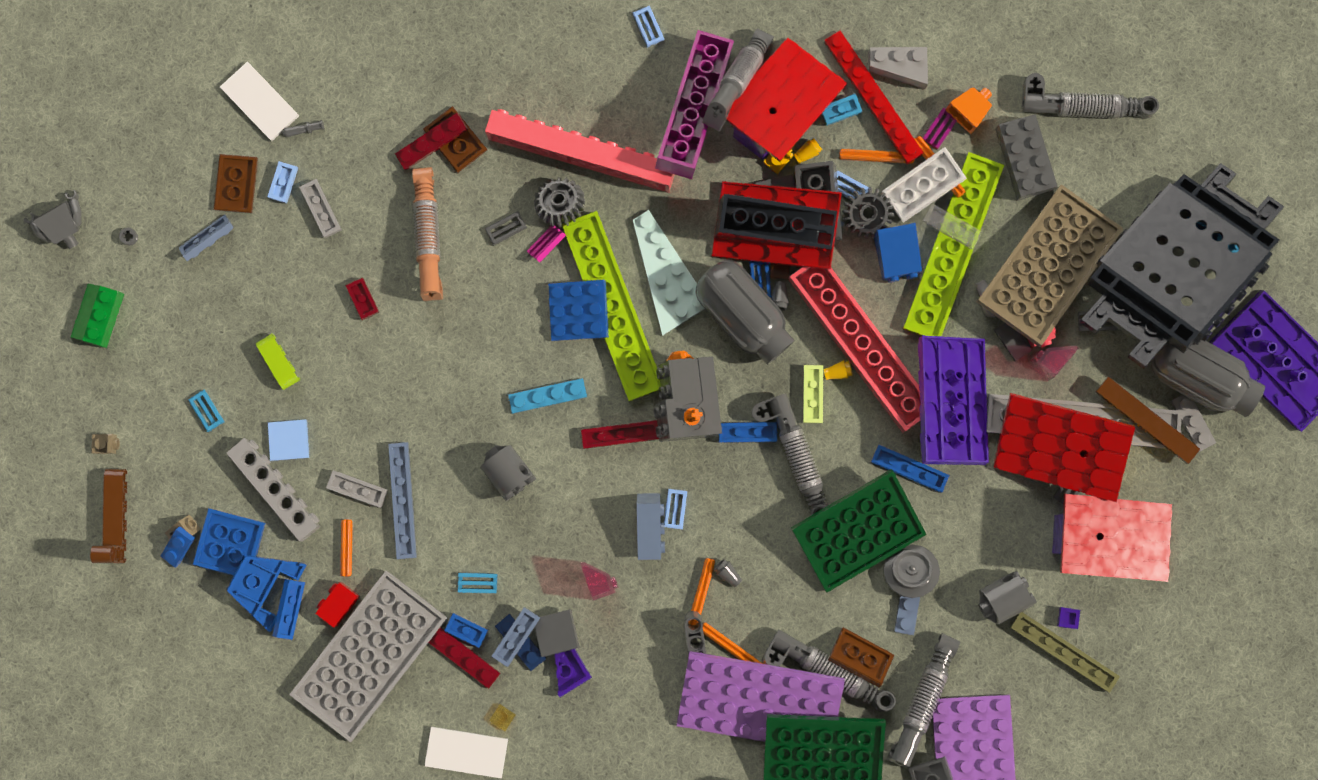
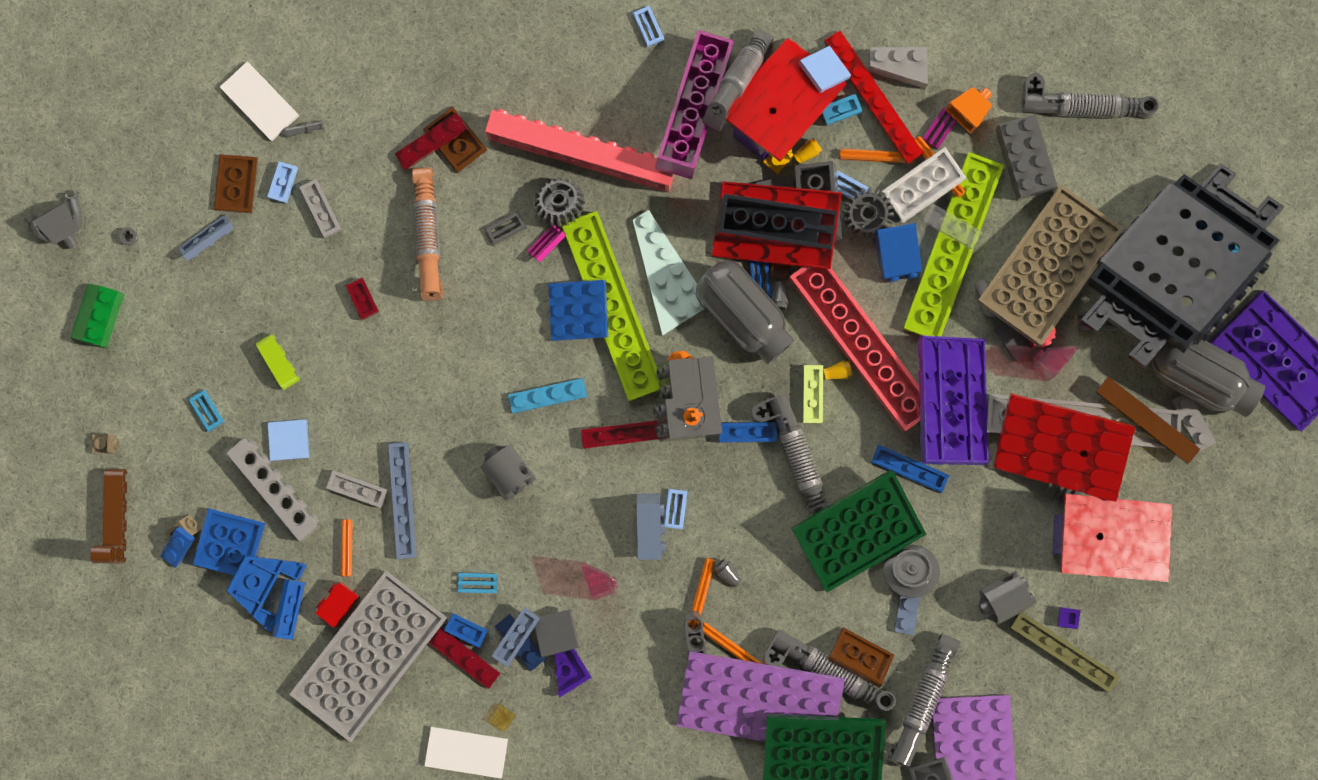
none -> light blue tile [799,46,851,93]

